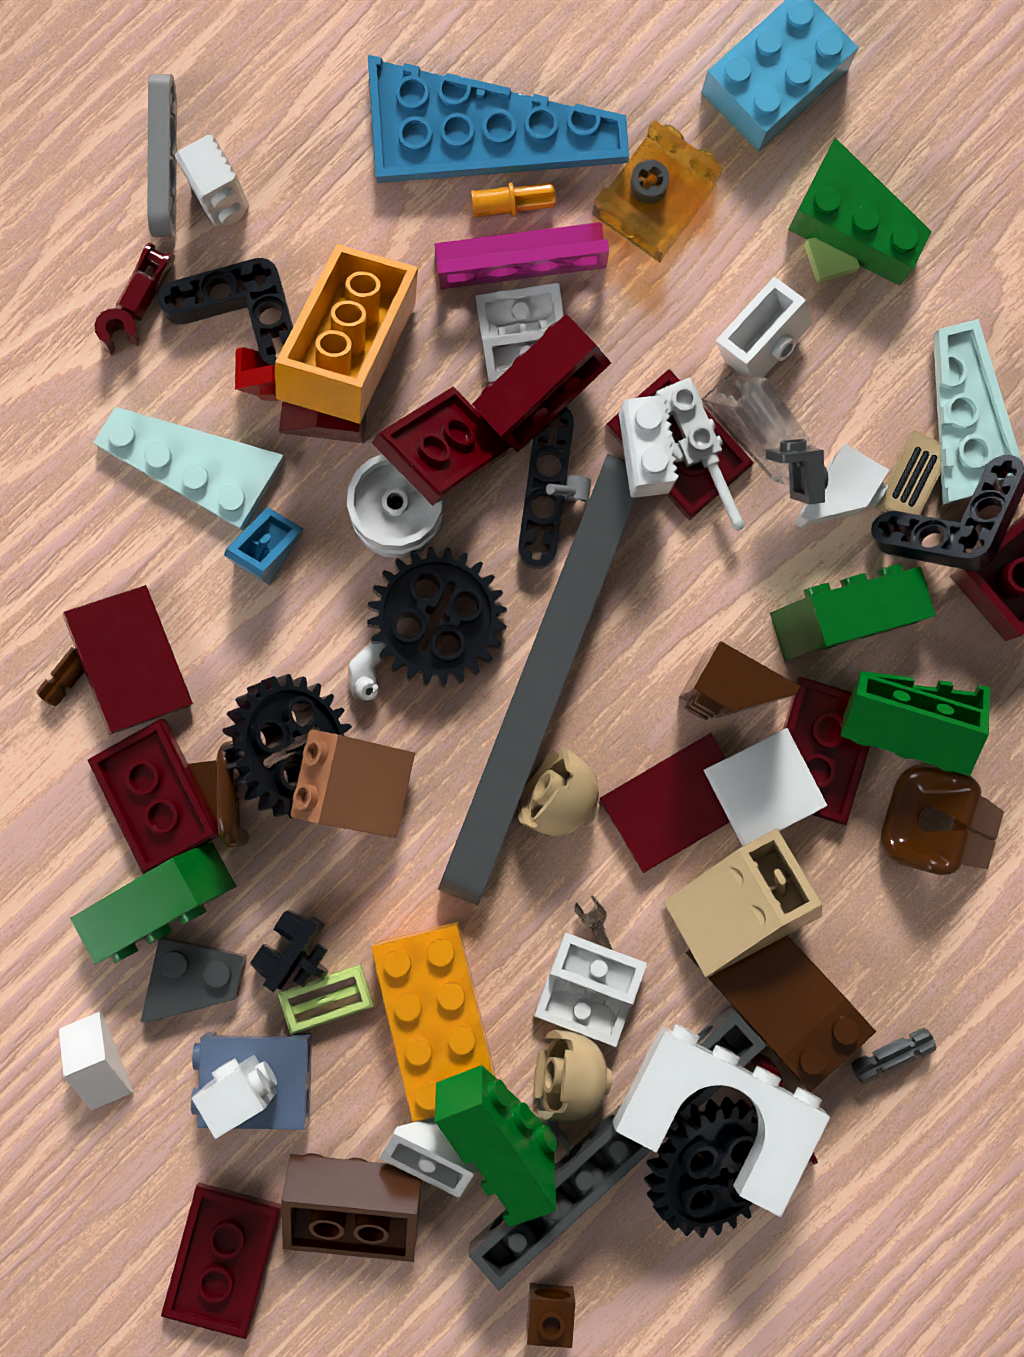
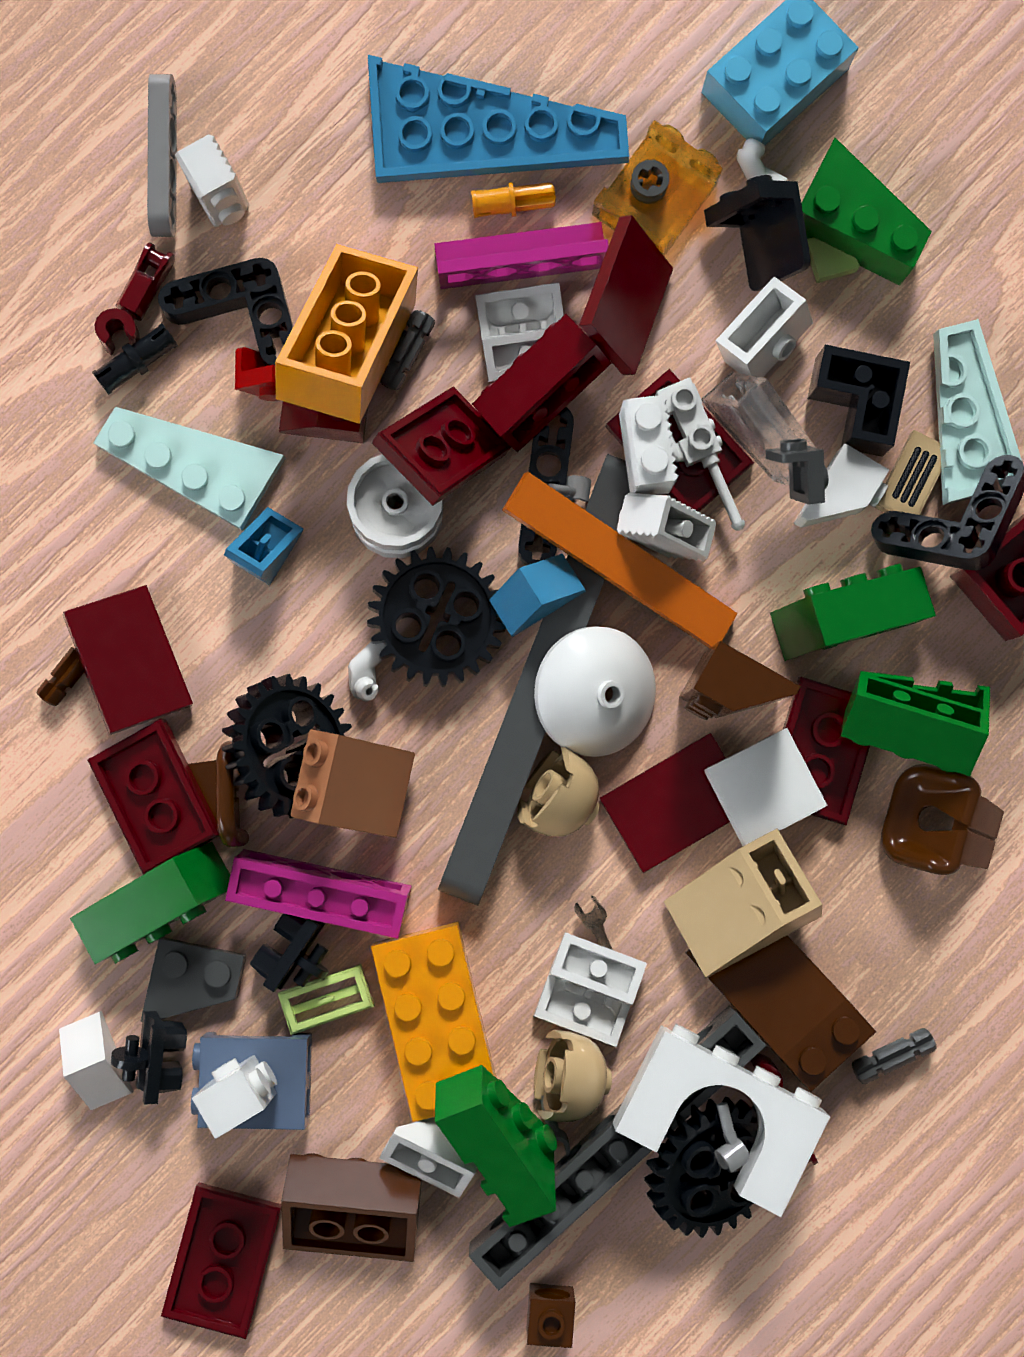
none -> black pin [92,323,178,395]
none -> black hips [111,1011,187,1105]
none -> dark pink fence [225,849,412,939]
none -> dark grey axle [380,310,435,390]
none -> dark azure slope [489,554,586,637]
none -> orange tile [502,472,738,649]
none -> white dish [534,626,656,757]
none -> dark red tile [579,215,673,375]
none -> white brick [617,493,716,562]
none -> black bracket [704,175,811,291]
none -> light grey hand [714,1102,749,1172]
none -> white arm [736,138,788,181]
none -> black brick [807,344,910,457]

